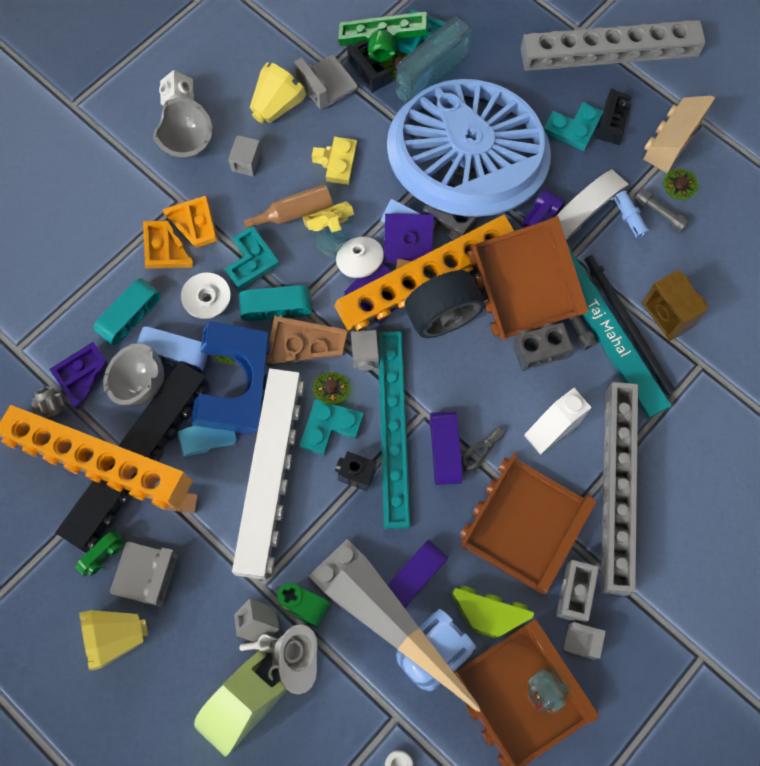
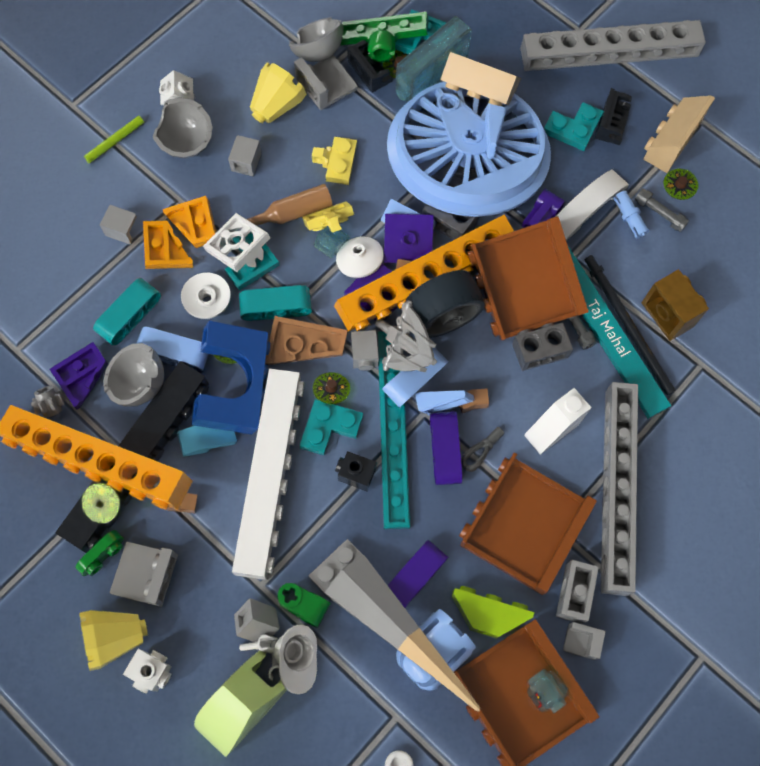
none -> clear neon green piece [81,483,120,523]
none -> lime bar [83,115,144,164]
none -> light grey panel [100,205,137,245]
none -> white brick [123,649,172,694]
none -> white piece [203,213,270,272]
none -> light grey cylinder [289,17,343,62]
none -> light grey bar [375,300,437,372]
none -> light blue beam [382,347,449,408]
none -> light blue slope [415,390,474,416]
none -> tan slope [440,52,521,107]
none -> medium nougat piece [459,389,489,414]
none -> light blue slope [485,104,506,159]

